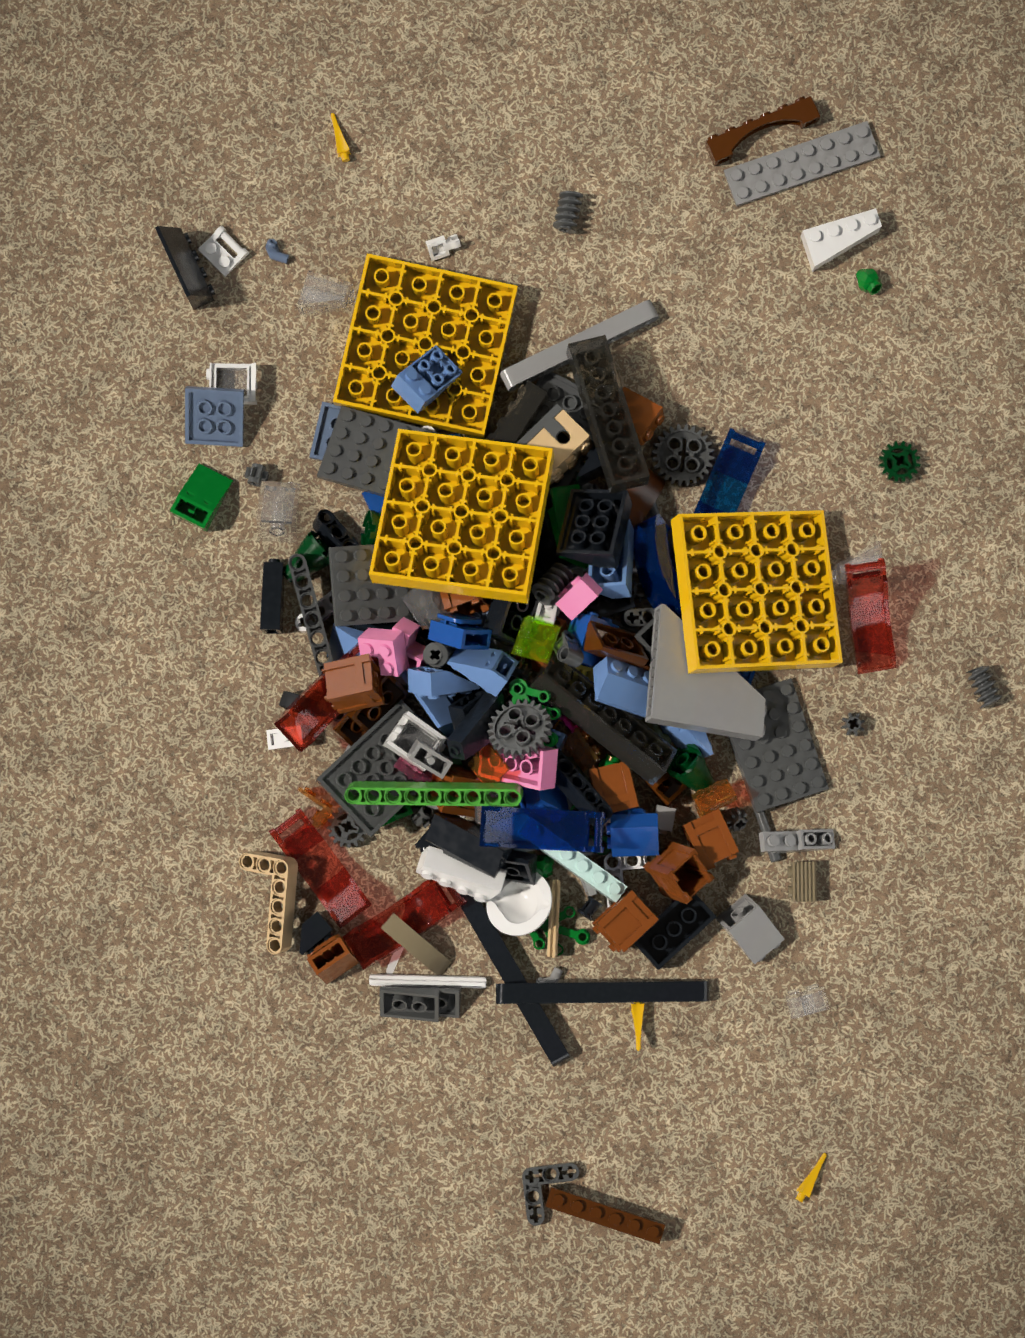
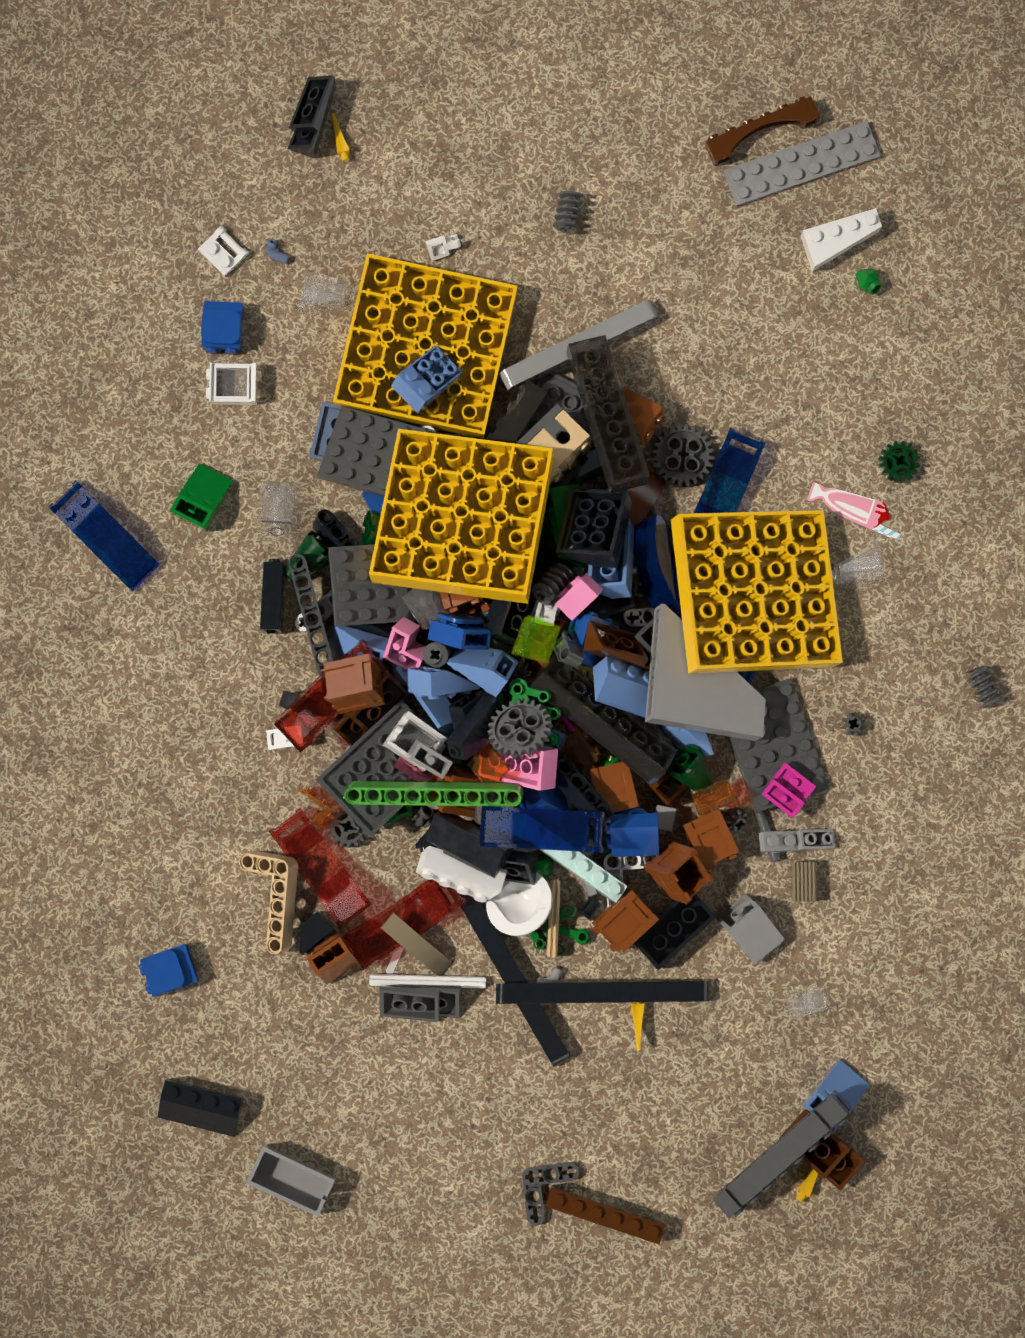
black slope [155,226,215,310] -> none
sand blue plate [185,386,244,447] -> none
dark grey gear [244,463,269,487] -> none
bright pink brick [358,628,409,677] -> none
clear red windscreen [844,558,896,674] -> none
none -> clear blue windscreen [48,480,160,592]
none -> blue brick [139,944,199,997]
none -> black slope [158,1079,244,1137]
none -> blue brick [201,301,244,355]
none -> light grey piece [246,1145,336,1217]
none -> black slope [287,75,336,159]
none -> dark grey brick [713,1090,851,1218]
none -> dark pink slope [762,762,816,818]
none -> reddish brown slope [780,1109,867,1191]
none -> medium blue slope [802,1059,870,1132]
none -> sticker [807,482,901,540]

